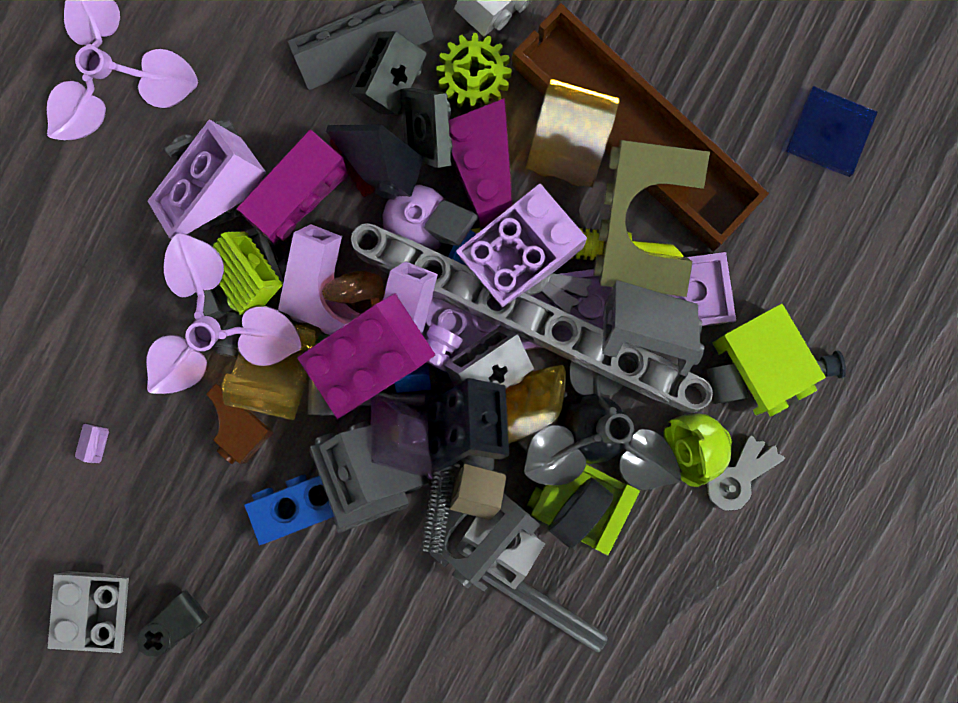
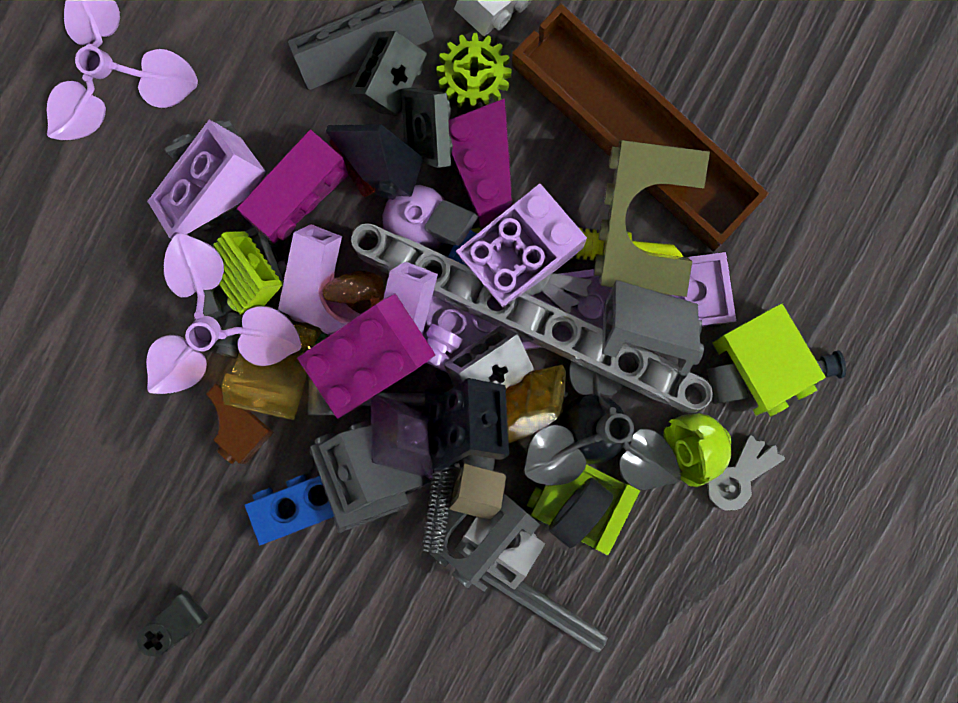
light grey slope [48,571,129,653] -> none
lavender slope [75,424,109,463] -> none
blue slope [394,363,431,393] -> none
clear yellow panel [526,79,620,188] -> none
clear blue plate [786,86,878,177] -> none

